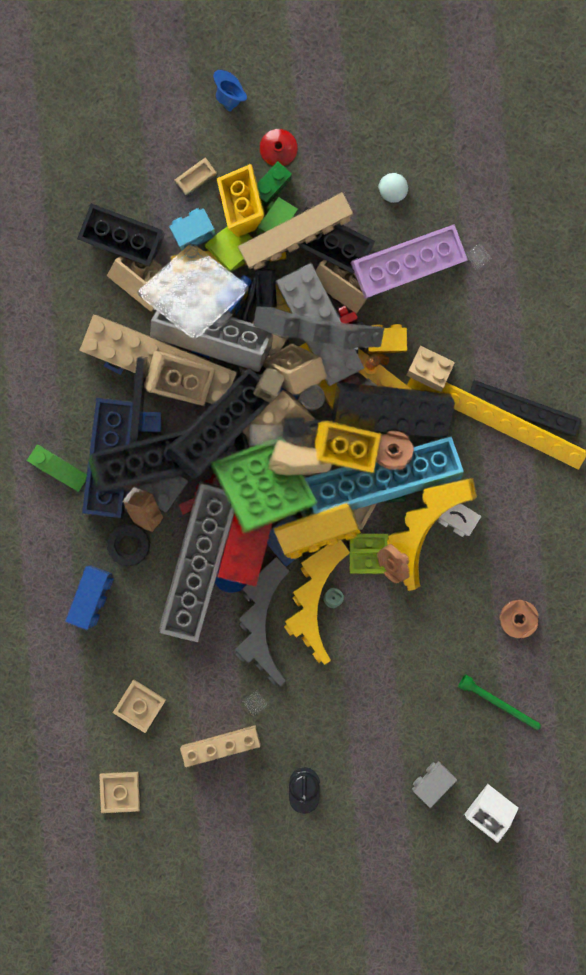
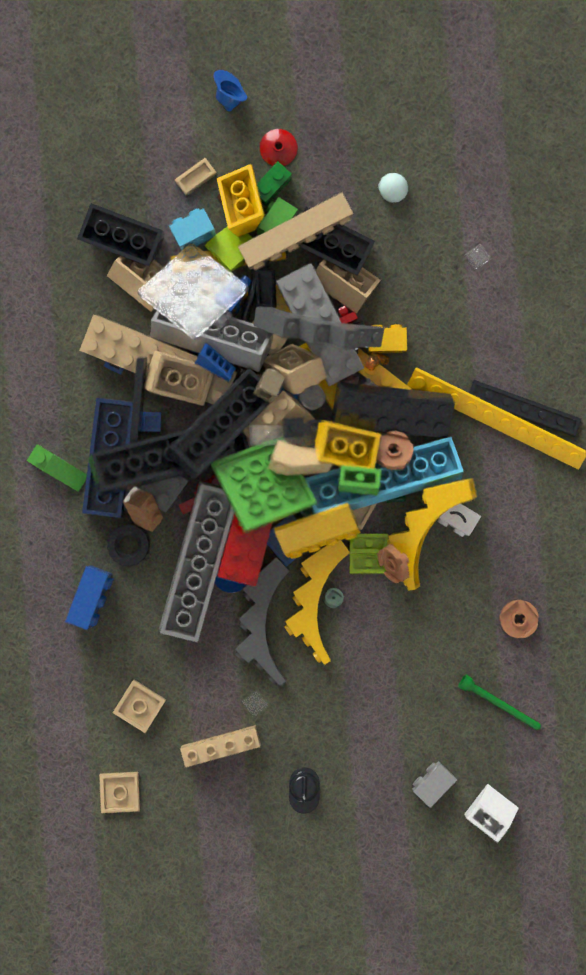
lavender plate [351,224,468,299] -> none
tan plate [407,346,455,392] -> none
none -> blue slope [195,343,236,382]
none -> bright green brick [339,466,381,496]

